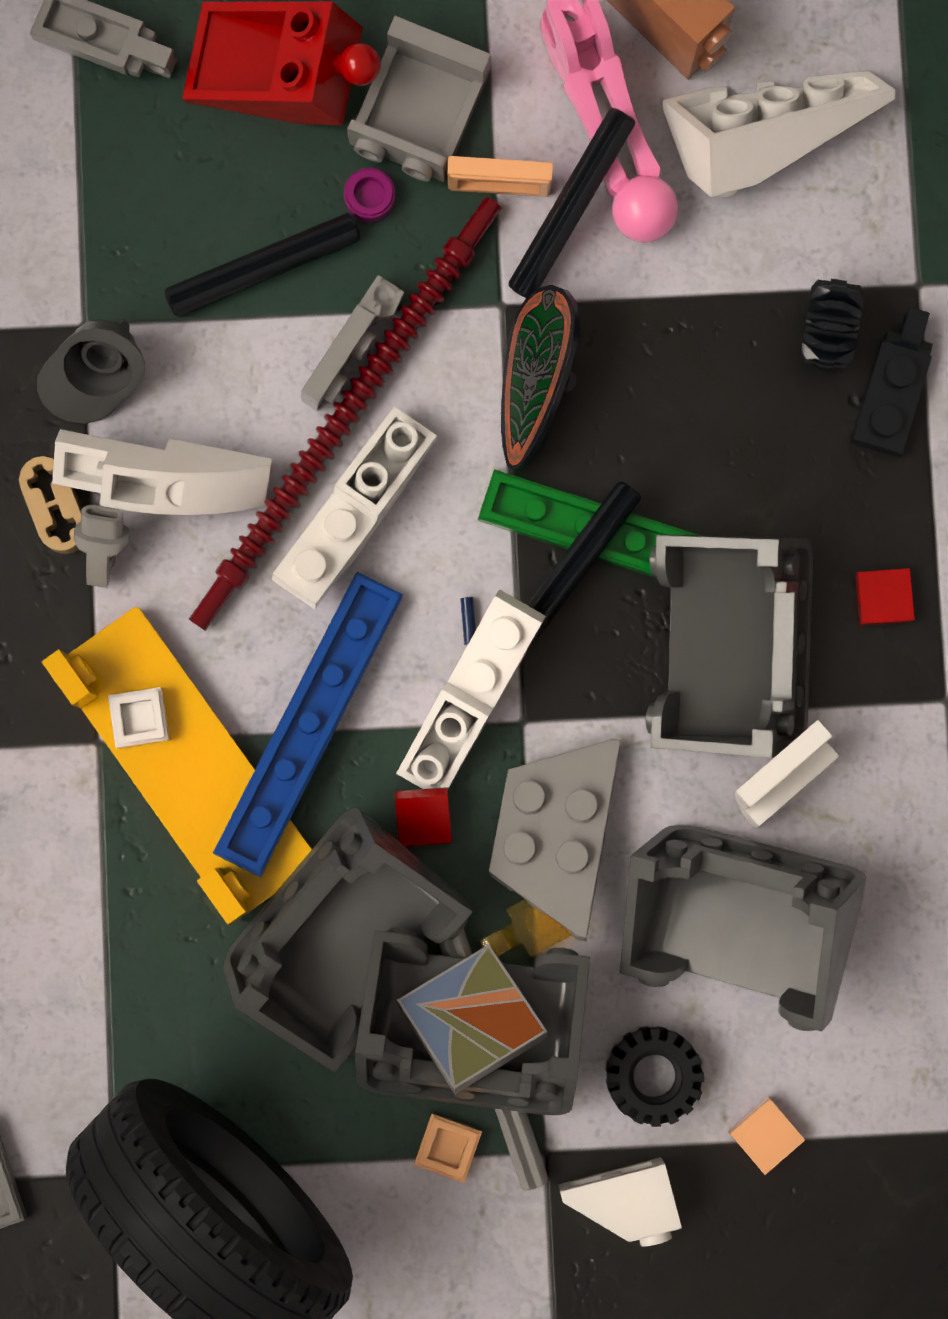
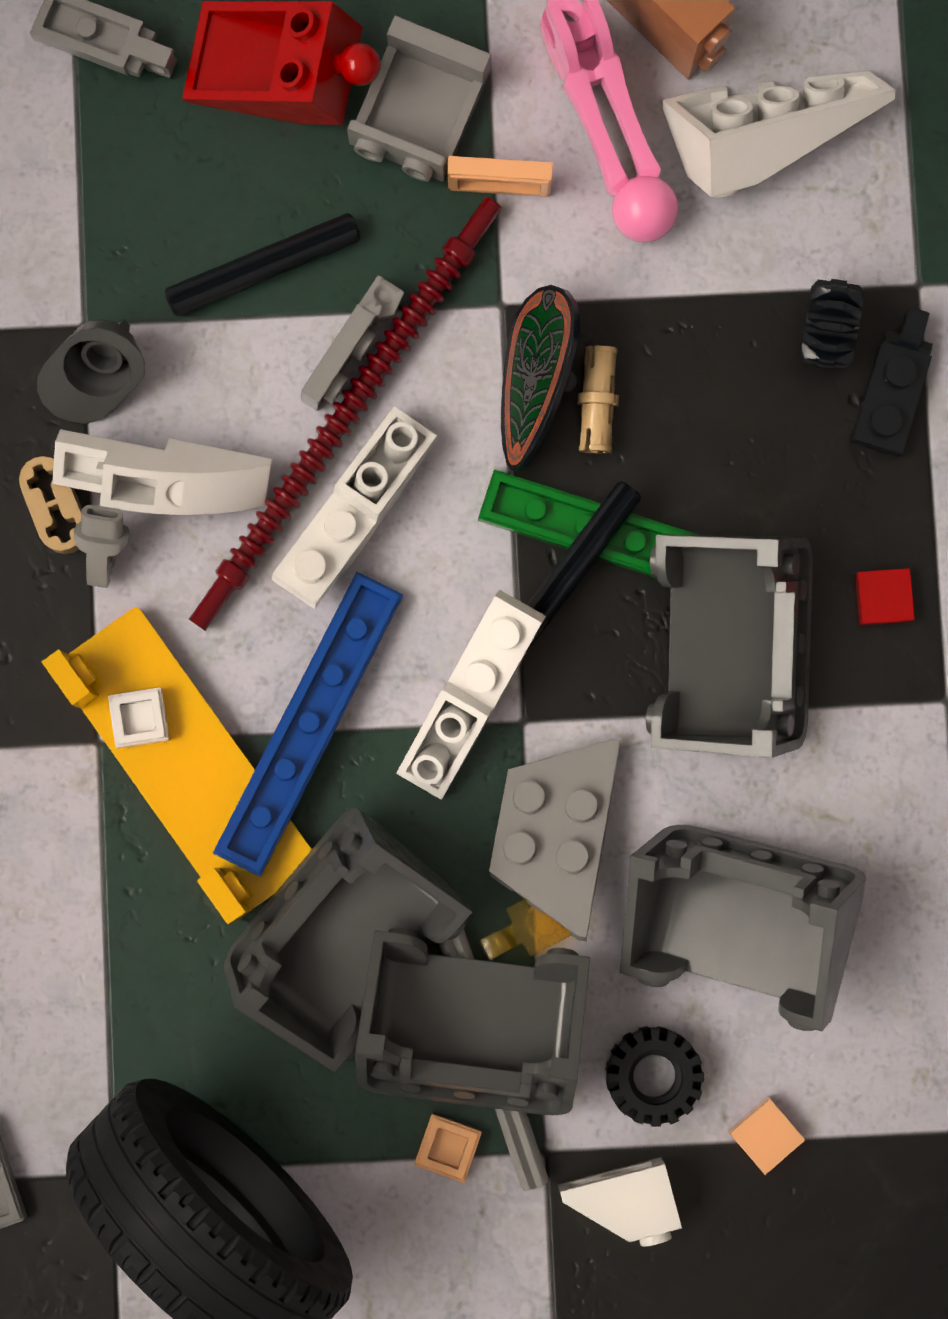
magenta tile [344,168,396,223] -> none
red tile [395,787,452,847] -> none
tile [397,944,548,1095] -> none
dark blue piece [460,597,476,645] -> none
black axle [509,107,635,298] -> none
white slope [735,720,839,828] -> none
none -> tan pin [577,345,619,454]

